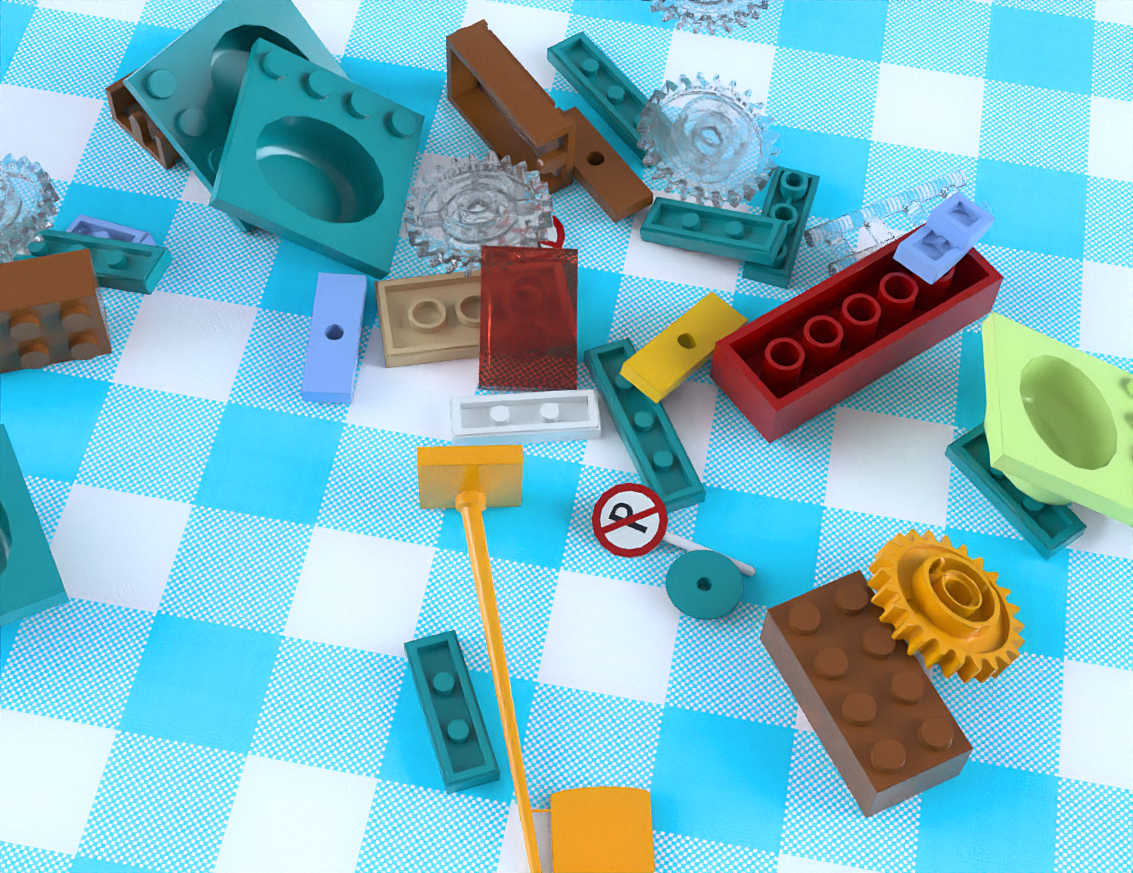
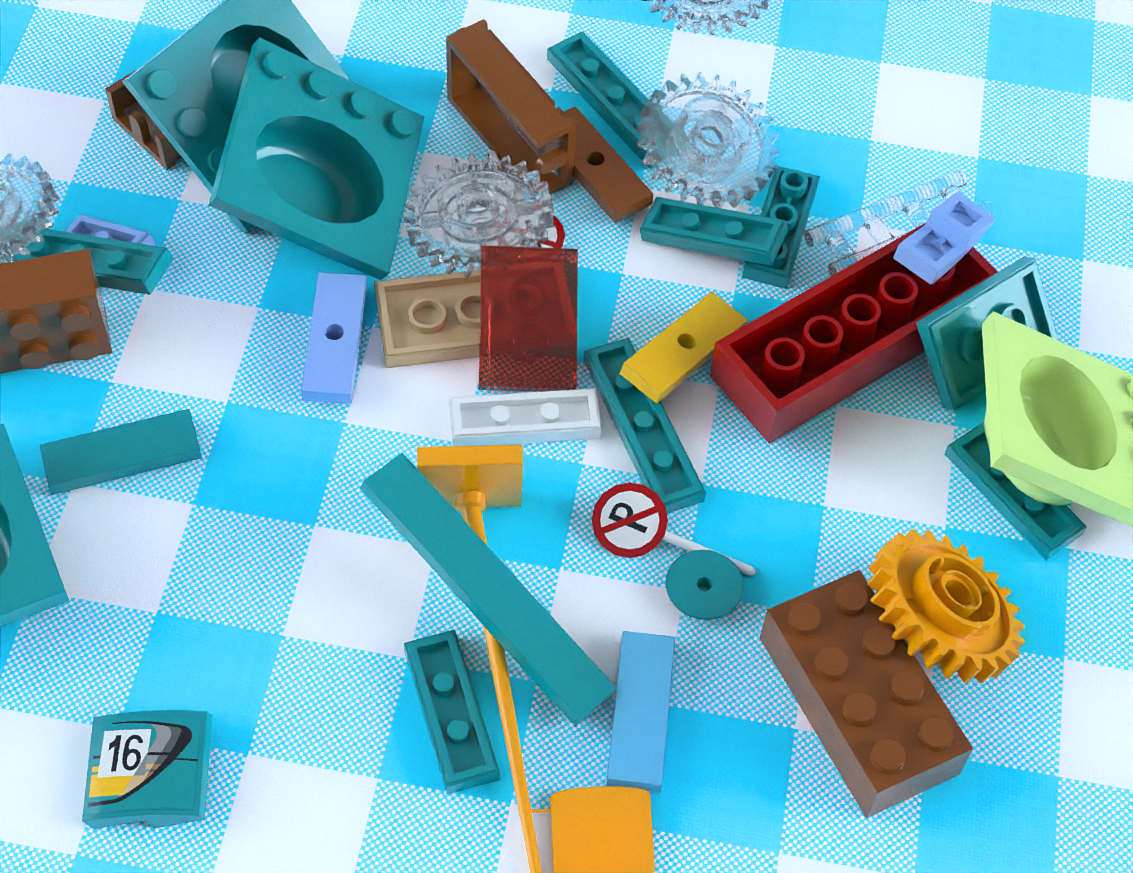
none -> teal tile [40,409,202,495]
none -> teal slope [82,710,212,829]
none -> teal tile [360,453,617,727]
none -> medium azure tile [606,631,675,793]
none -> teal tile [916,256,1059,411]

